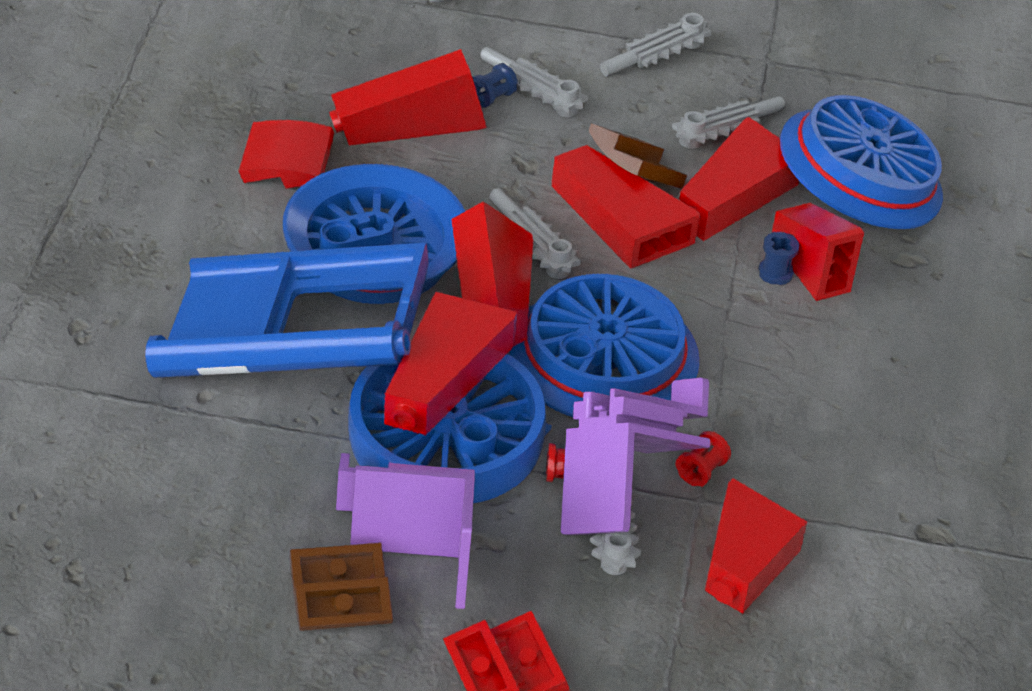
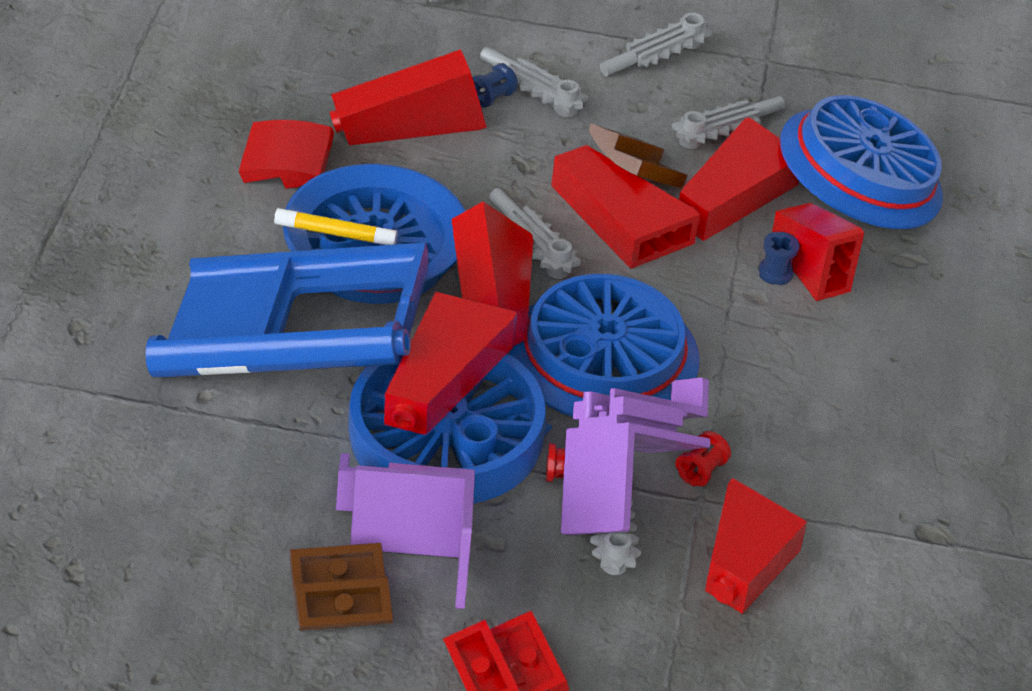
none -> yellow bar [274,208,398,245]

